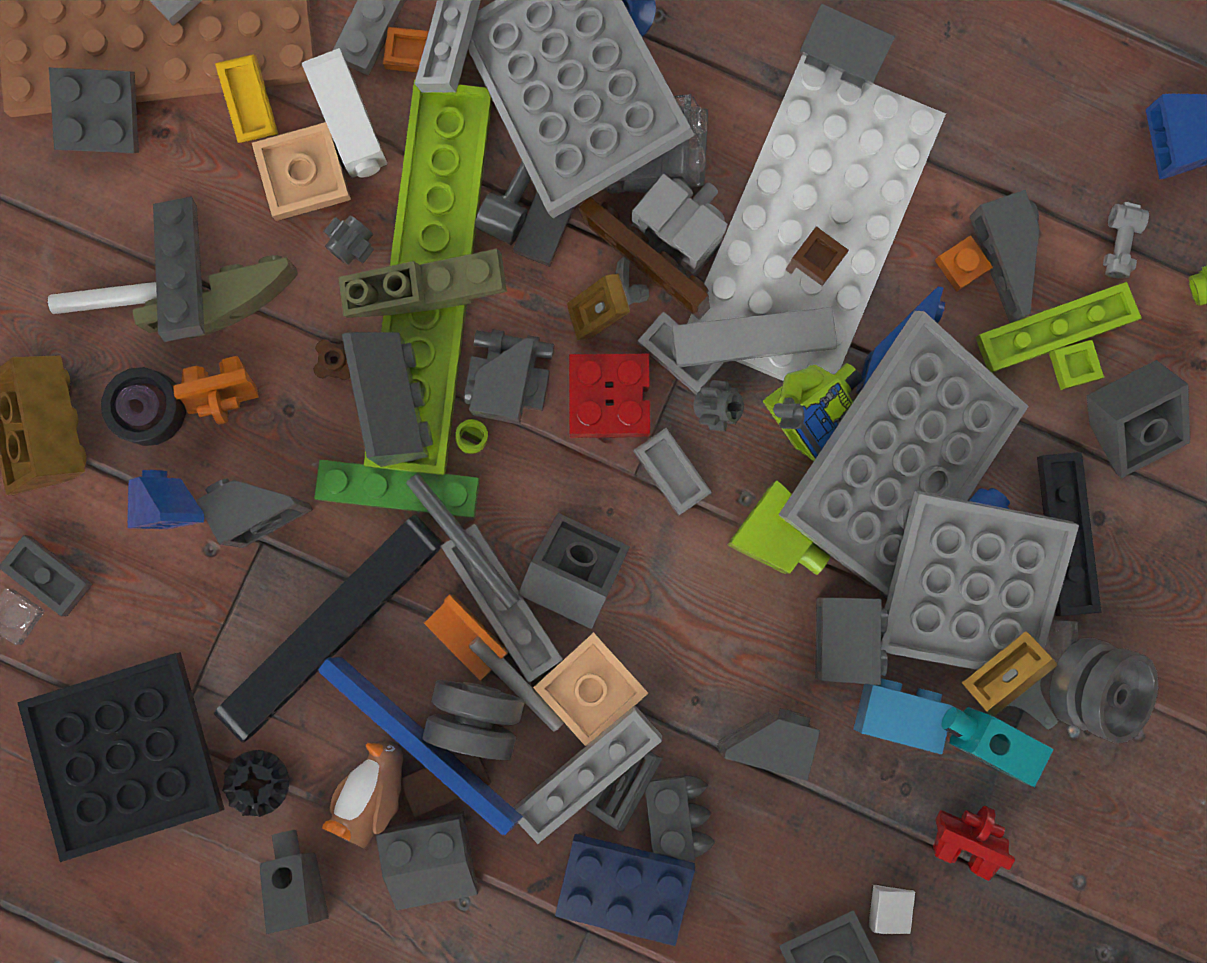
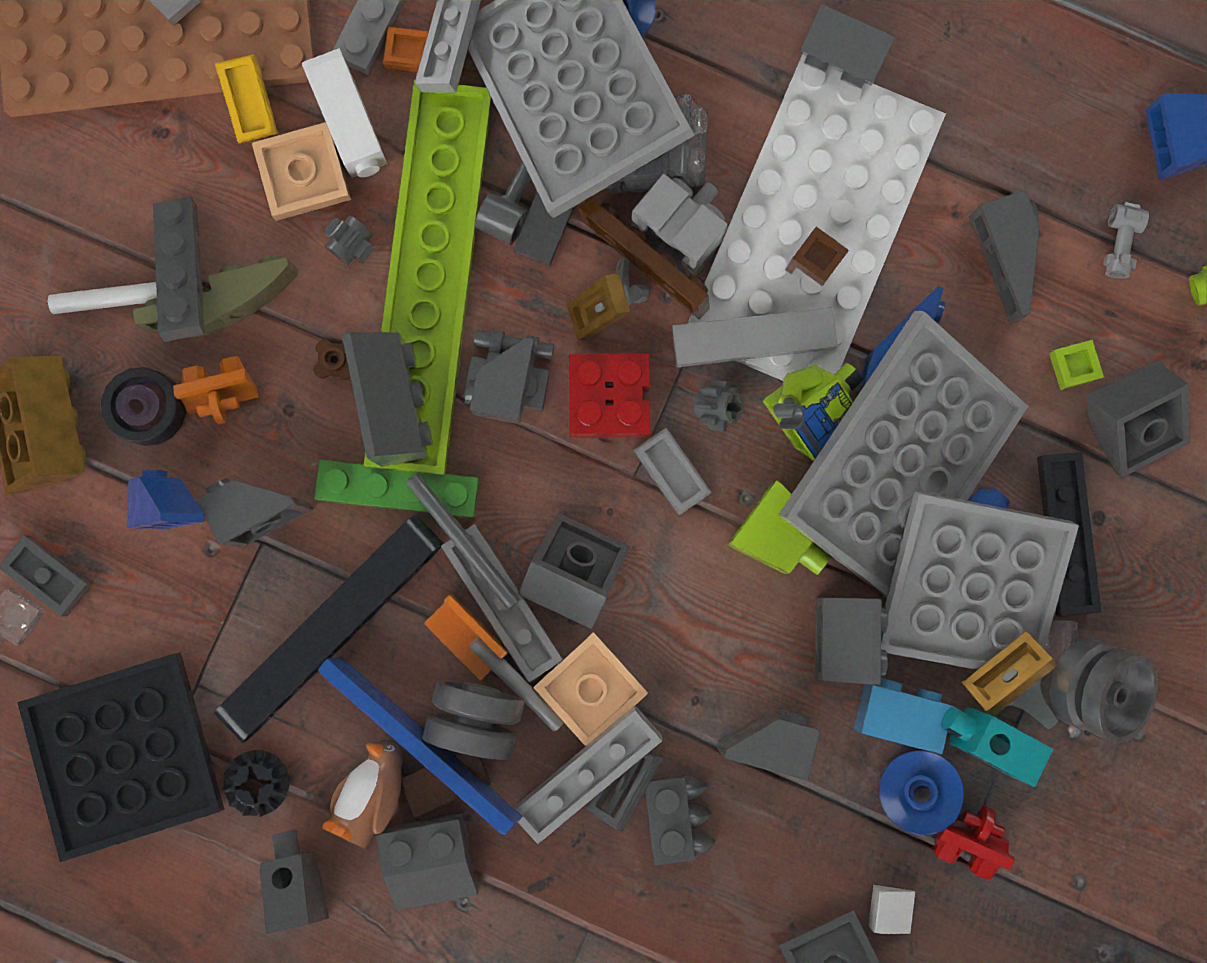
dark grey plate [49,67,139,153] -> none
olive slope [338,249,507,318] -> none
lime hinge [456,419,488,454] -> none
dark blue plate [555,834,695,946] -> none
light grey plate [637,311,723,395] -> none
orange plate [935,235,993,292] -> none
lime plate [975,282,1141,373] -> none
none -> blue dish [879,751,964,835]

